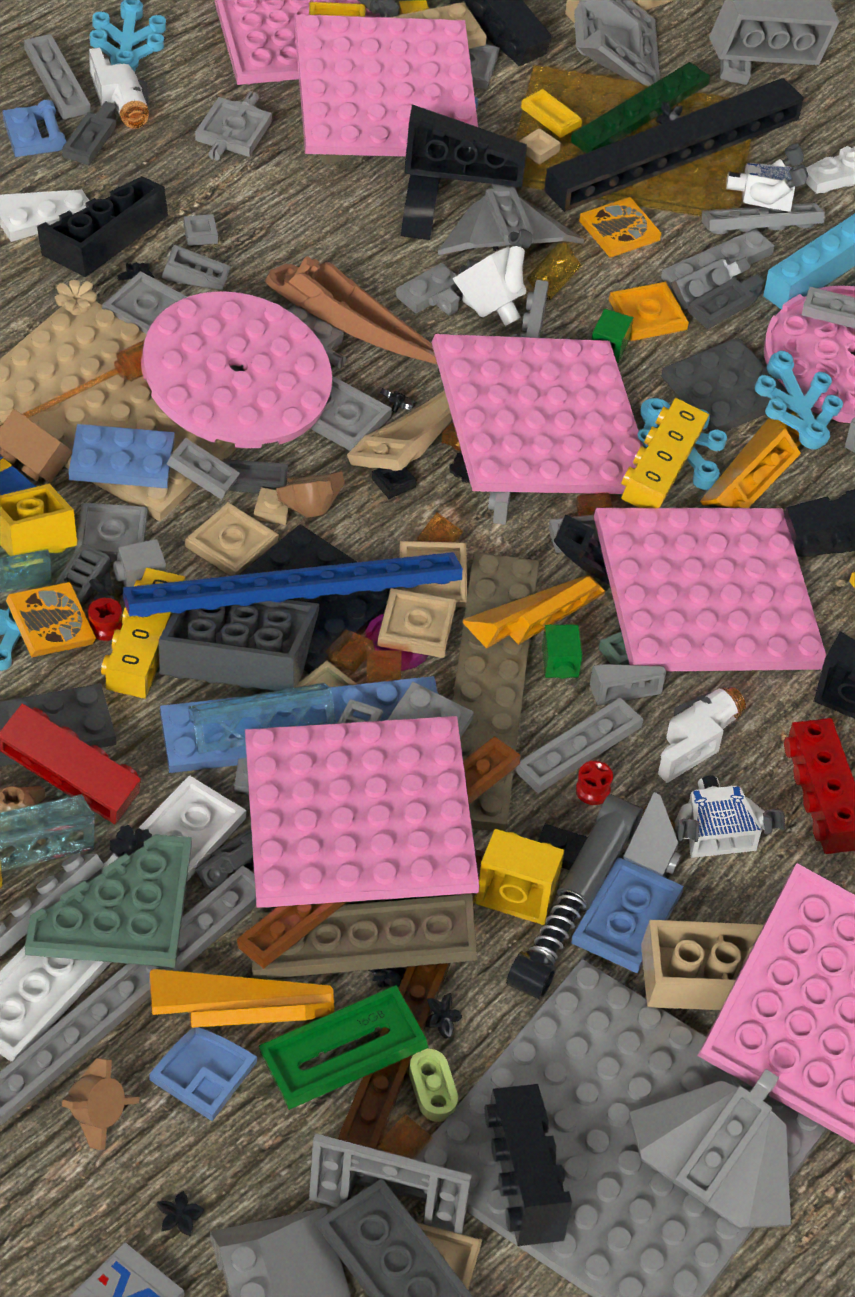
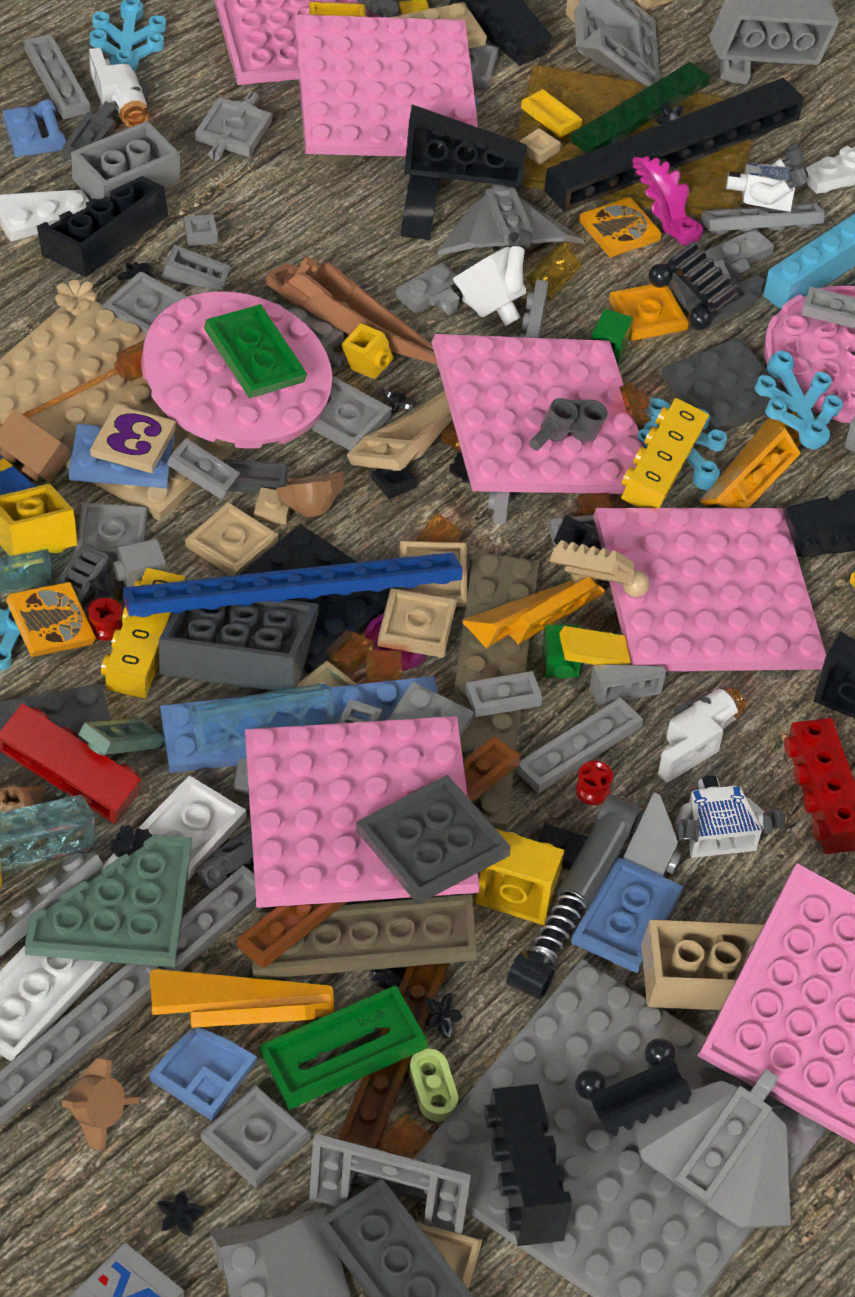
none -> light grey brick [71,121,180,200]
none -> sand green plate [78,718,164,756]
none -> tan tile [90,404,176,474]
none -> light grey tile [201,1085,311,1188]
none -> green plate [204,304,307,399]
none -> yellow brick [341,323,393,379]
none -> dark grey plate [356,775,511,904]
none -> light grey plate [465,671,542,718]
none -> dark grey beam [529,398,608,451]
none -> tan gear [549,540,650,598]
none -> yellow tile [559,626,631,665]
none -> black gear [575,1038,691,1137]
none -> clear orange plate [619,381,651,426]
none -> dark pink plant [632,156,703,245]
none -> black gear [648,242,740,331]

